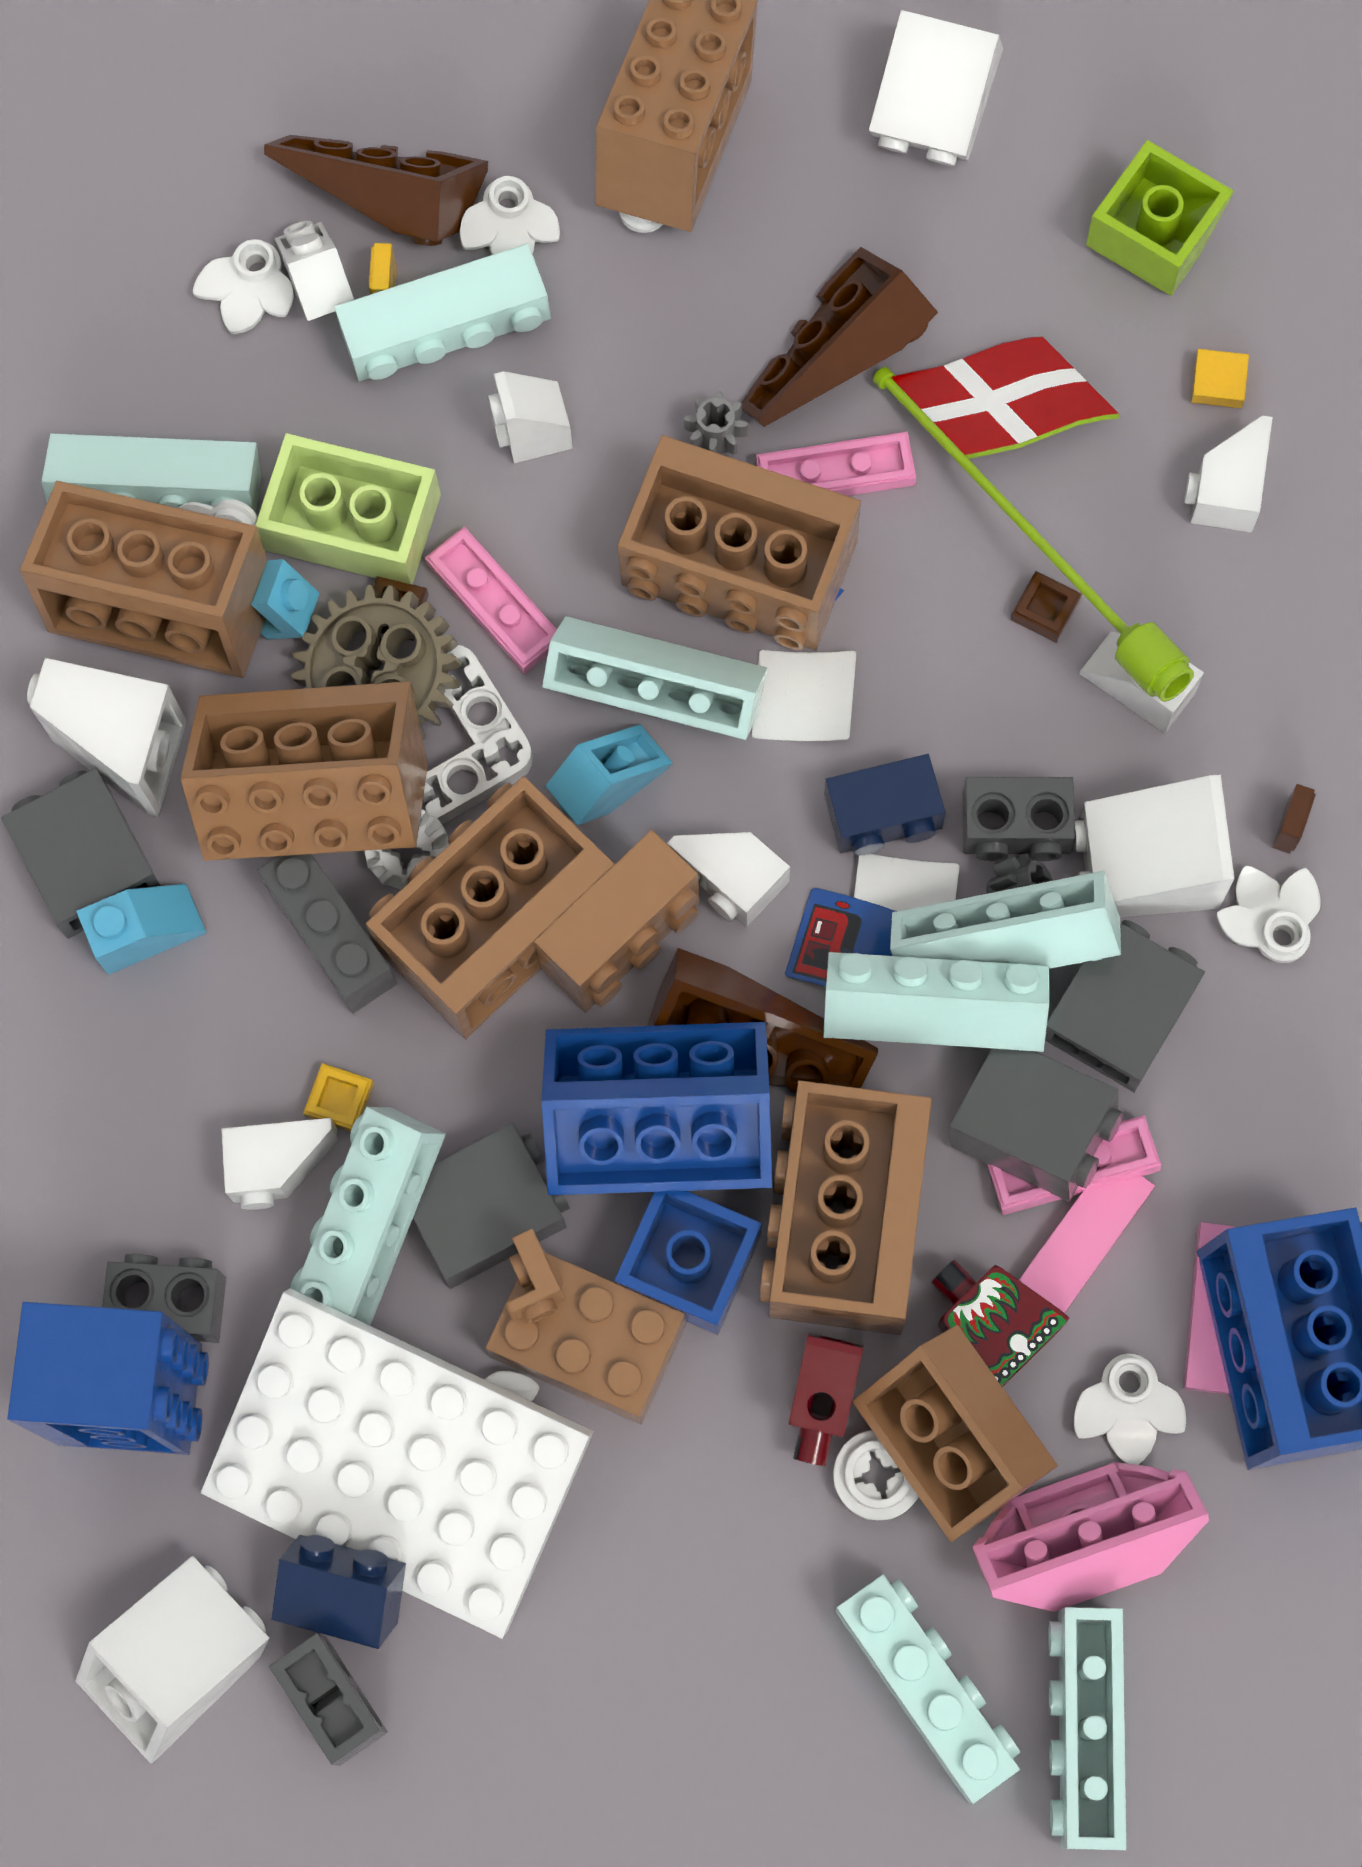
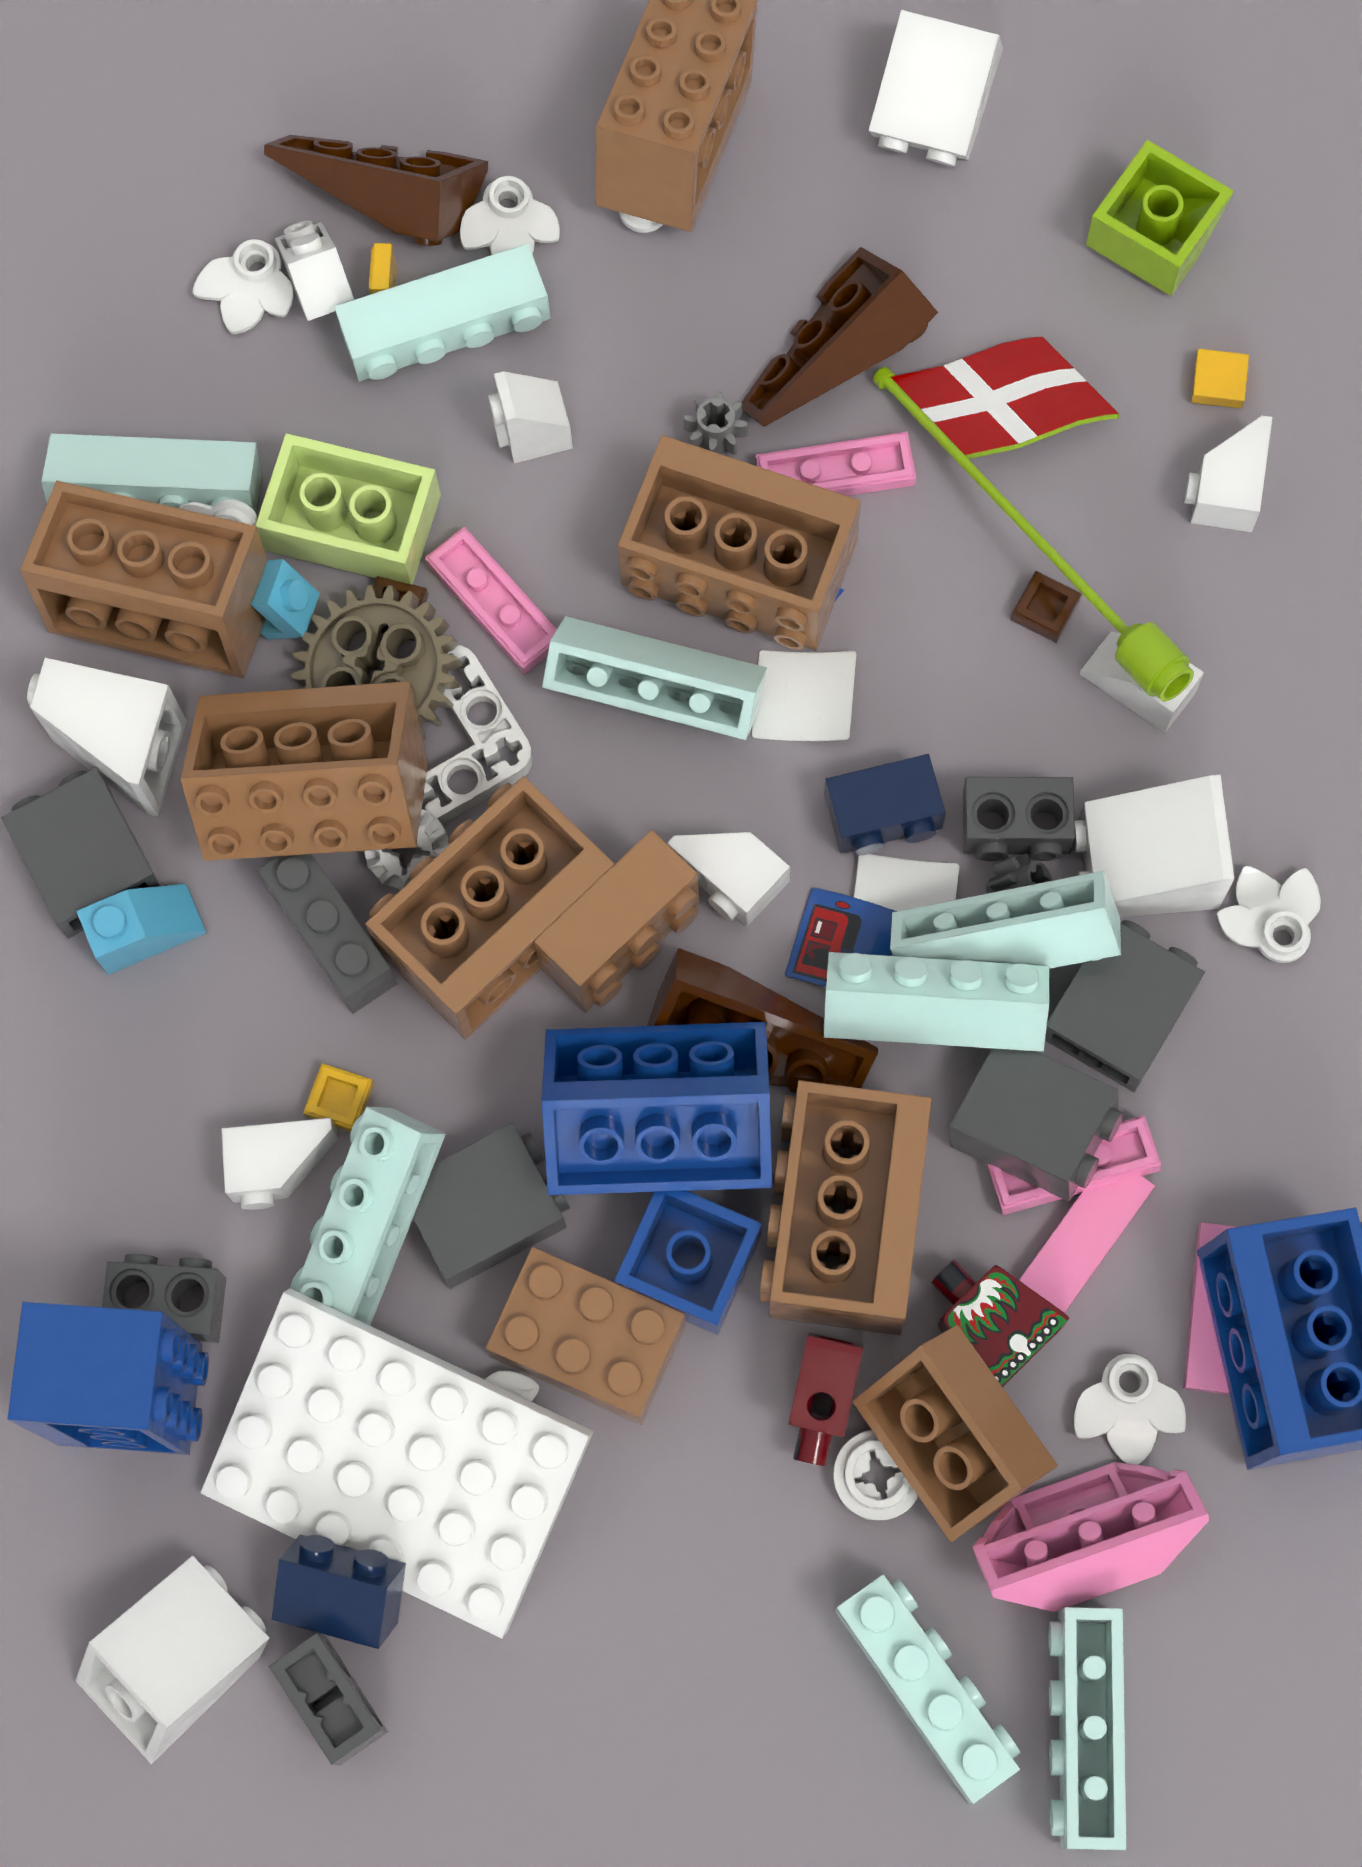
medium nougat bracket [505,1228,565,1324] -> none
medium azure slope [545,724,673,825] -> none
reddish brown tile [1272,784,1316,854] -> none

